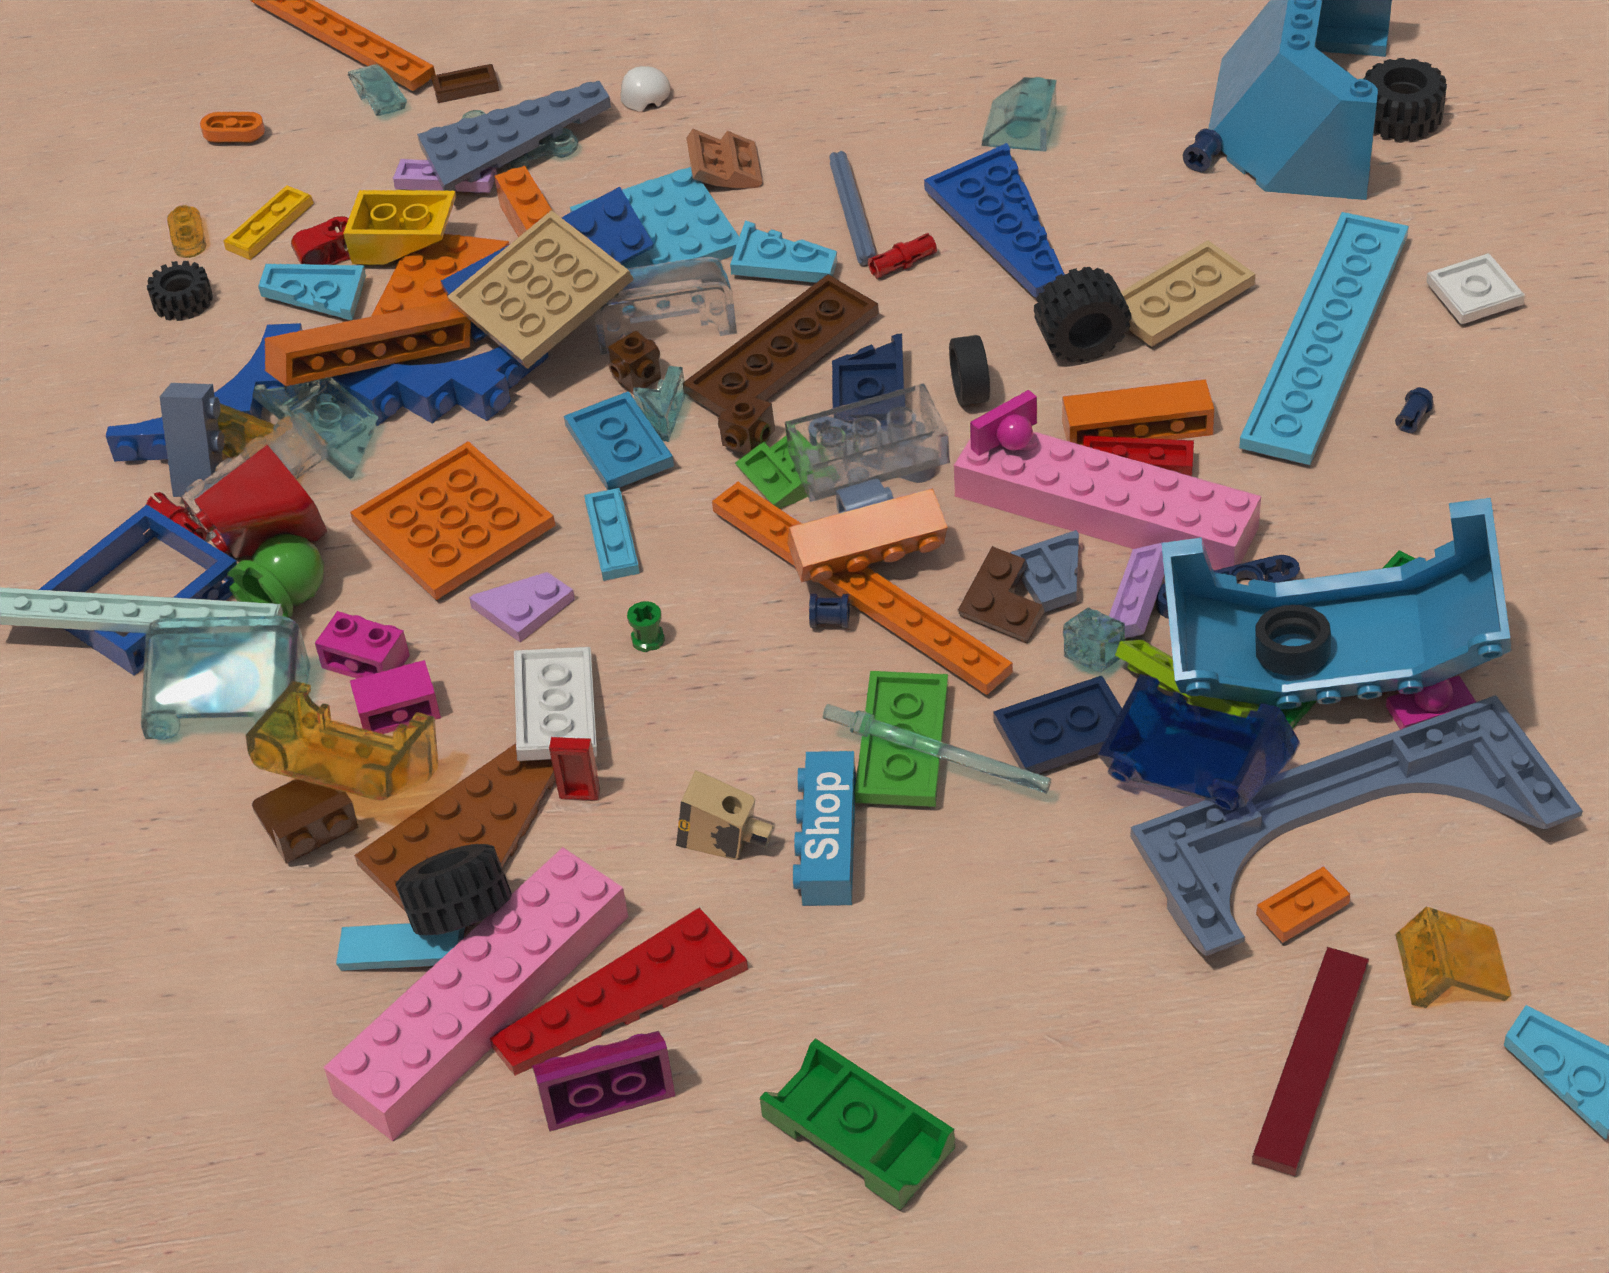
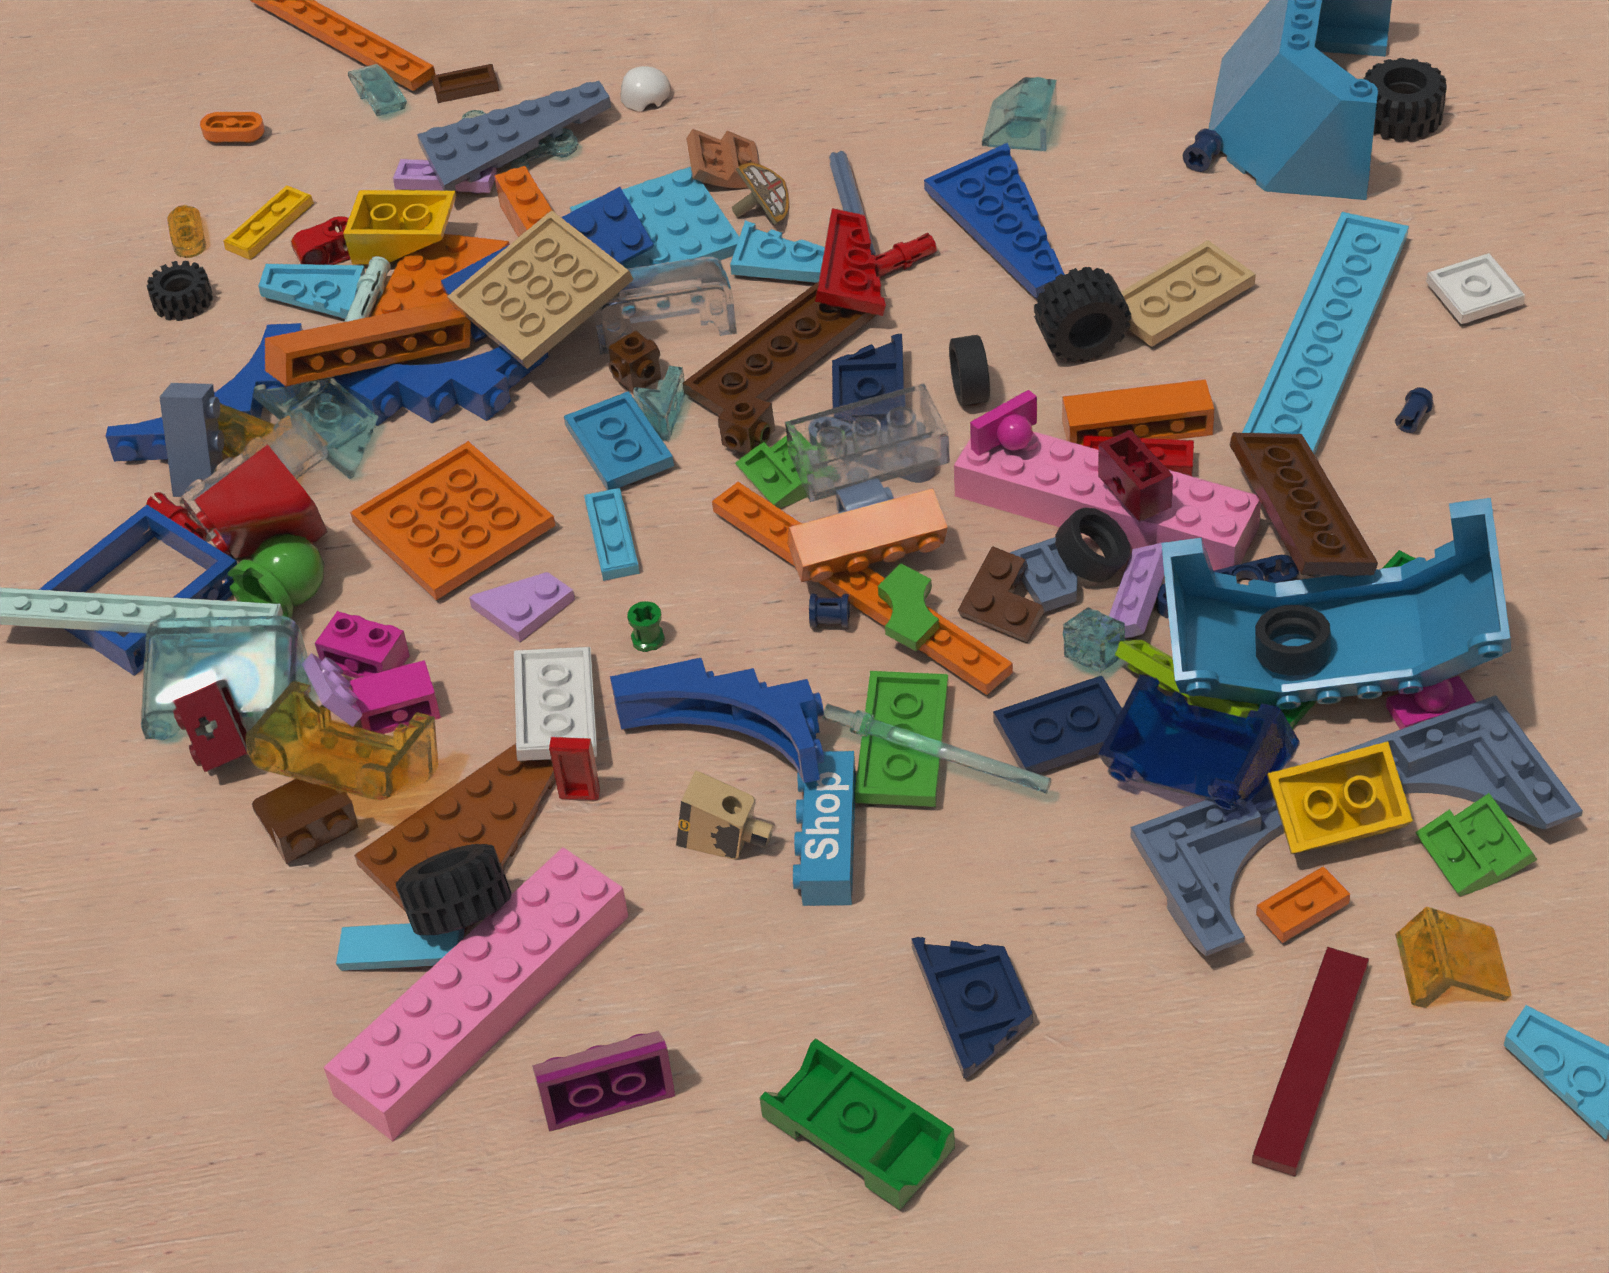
red wing [489,907,748,1076] -> none
none -> dark red brick [173,679,257,772]
none -> lavender plate [302,653,362,727]
none -> light aqua pin [344,256,391,322]
none -> blue arch [610,658,824,783]
none -> shield [732,162,789,224]
none -> red wing [815,208,886,316]
none -> bright green tile [878,563,940,651]
none -> dark blue wing [911,937,1033,1078]
none -> black tyre [1055,507,1130,582]
none -> dark red brick [1098,430,1173,522]
none -> reddish brown plate [1229,432,1378,577]
none -> yellow slope [1267,741,1413,854]
none -> bright green slope [1415,793,1537,896]

